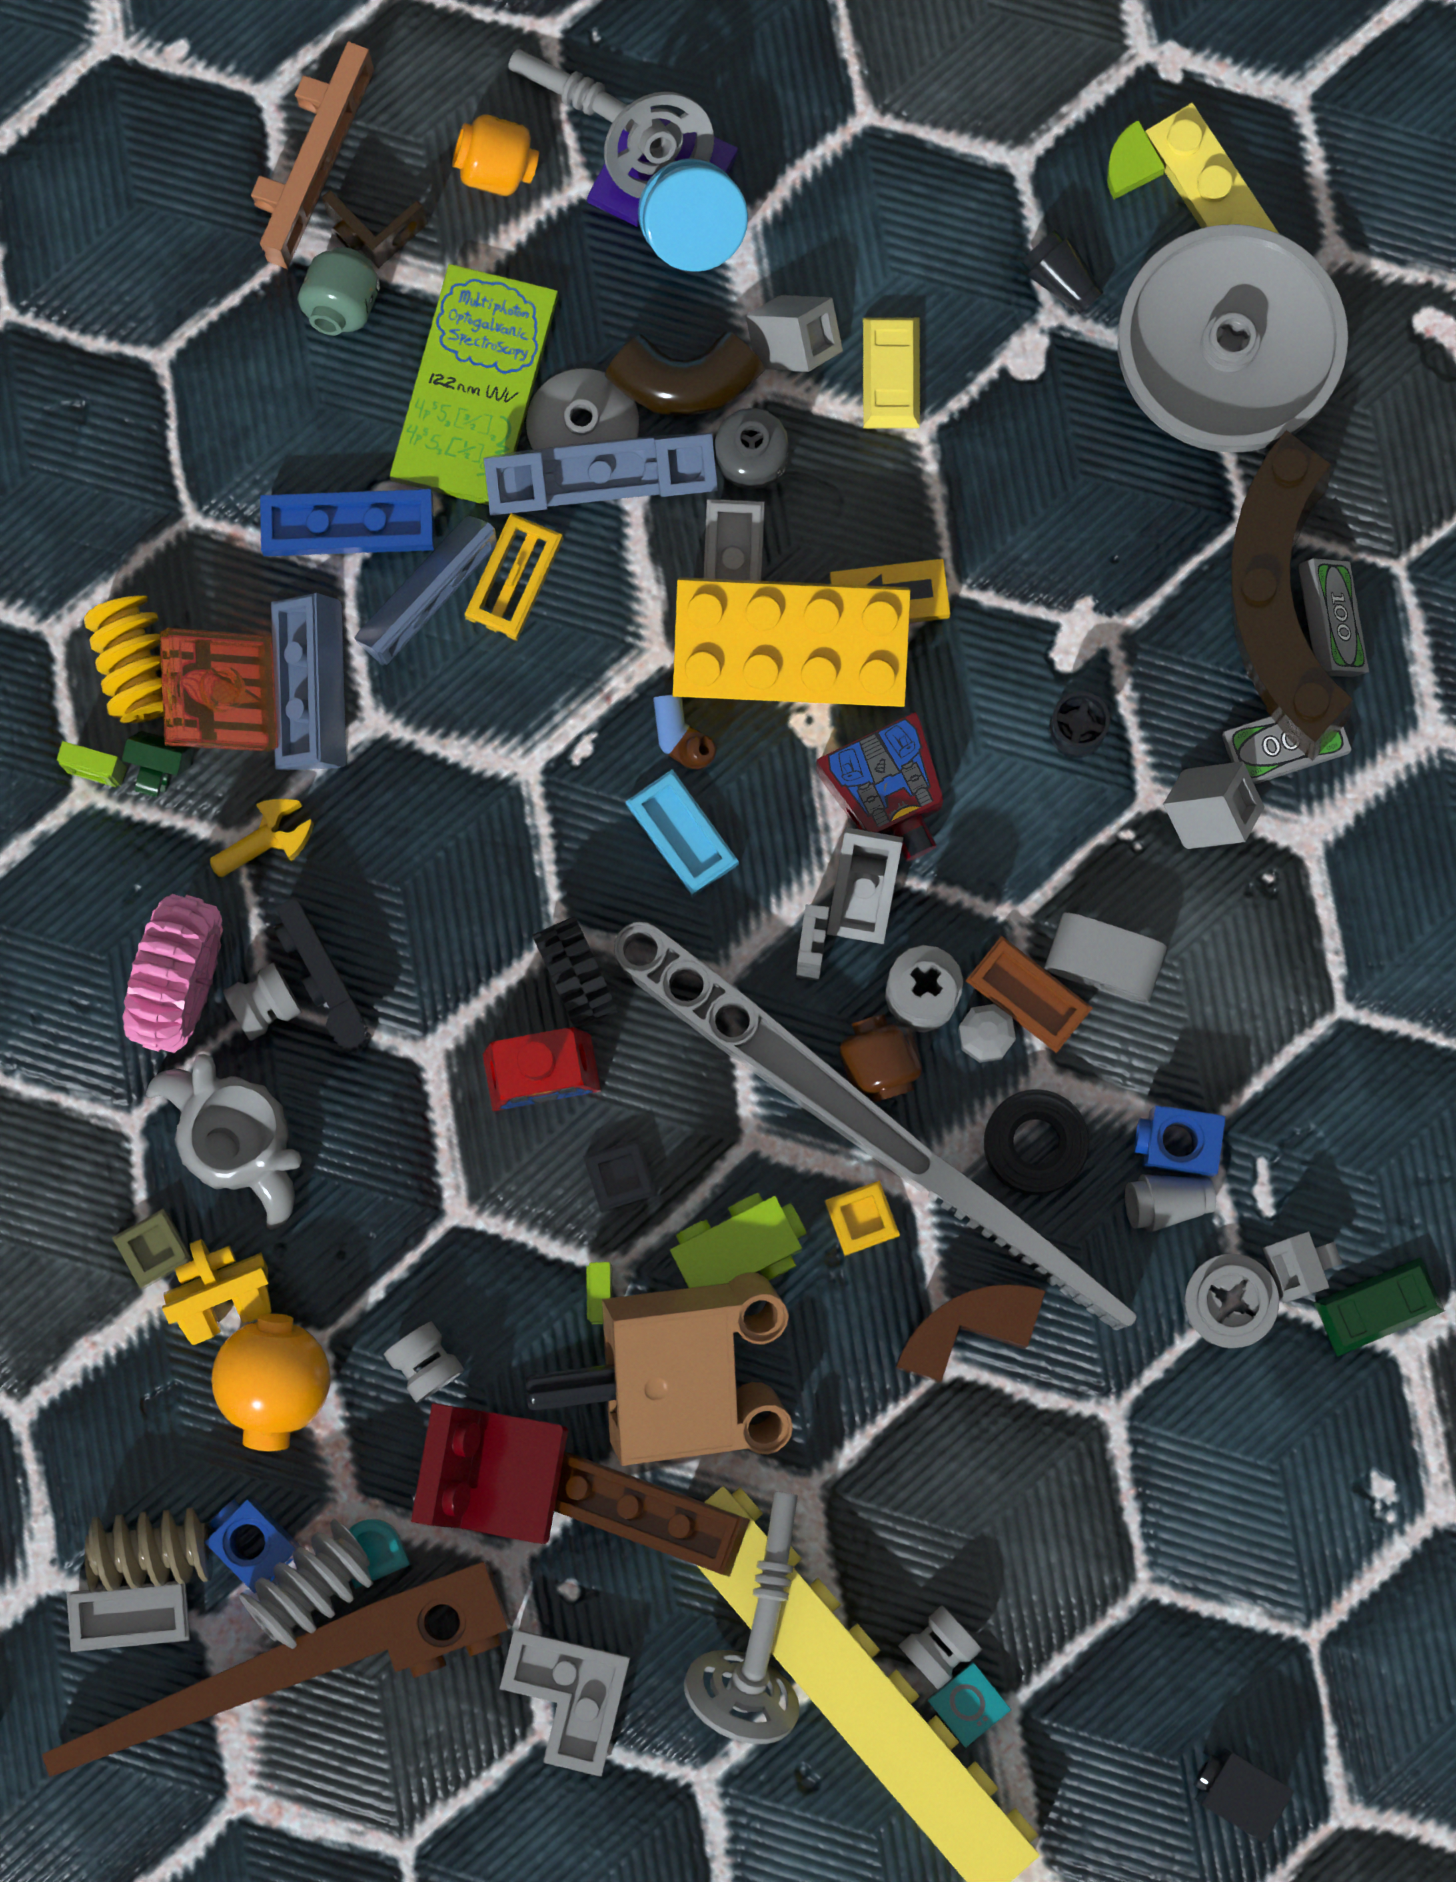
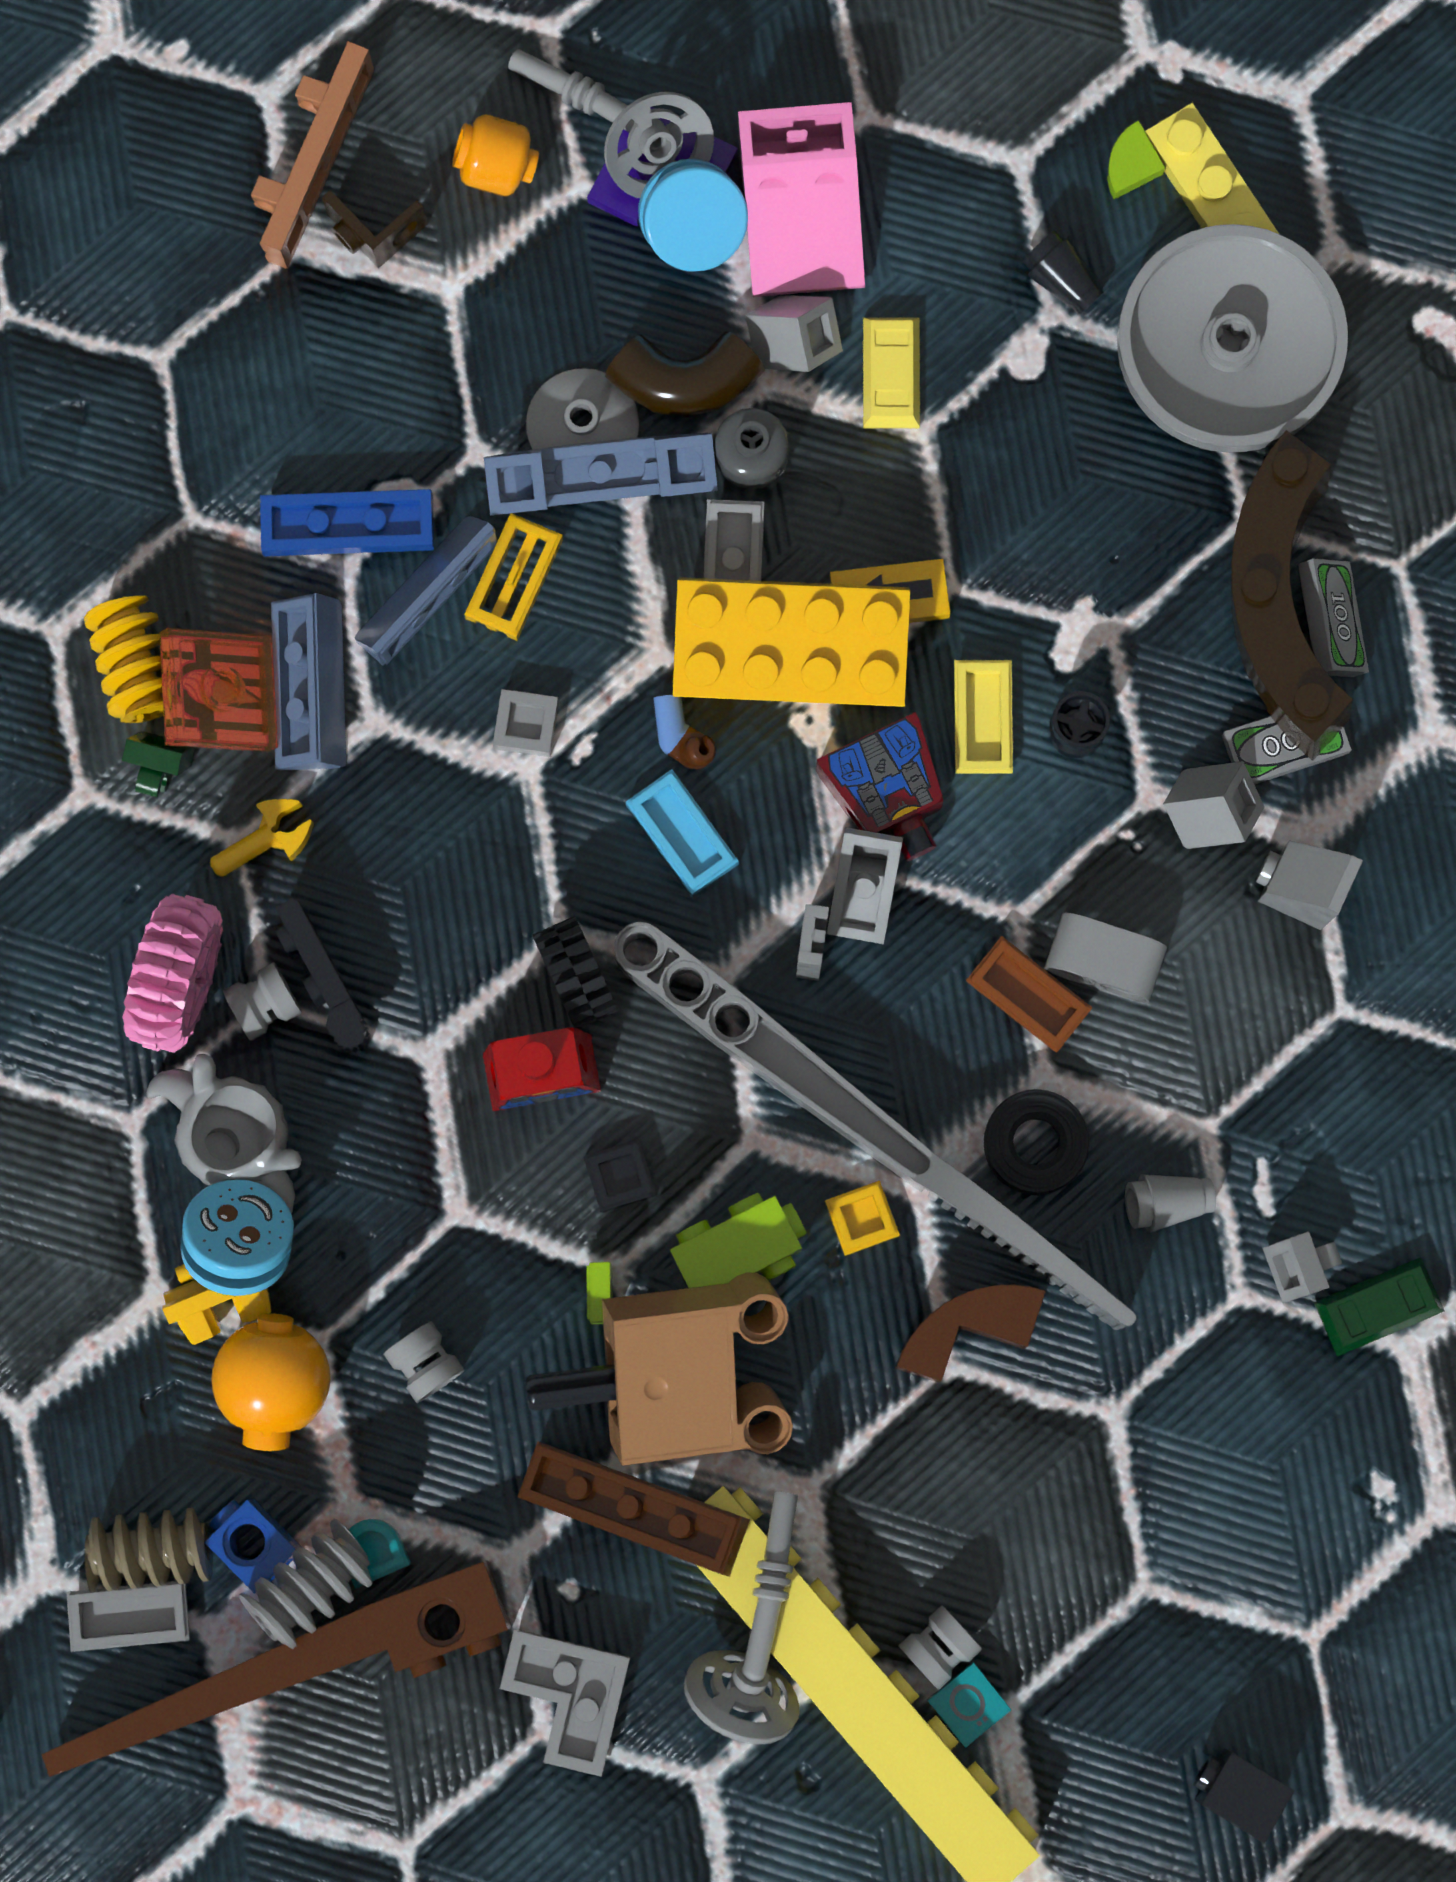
lime tile [56,741,127,788] -> none
olive tile [112,1209,194,1289] -> none
sand green head [298,247,380,335] -> none
lime tile [390,264,559,505] -> none
dark red bracket [411,1403,568,1544] -> none
reddish brown head [839,1013,923,1103] -> none
light grey piece [885,945,963,1033] -> none
light grey tile [958,1004,1016,1063] -> none
blue brick [1134,1105,1226,1179] -> none
light grey gear [1184,1254,1279,1349] -> none
none -> medium azure head [181,1179,294,1296]
none -> light grey tile [493,689,559,757]
none -> bright pink slope [738,102,865,297]
none -> light yellow tile [954,660,1013,774]
none -> light grey slope [1256,840,1363,930]

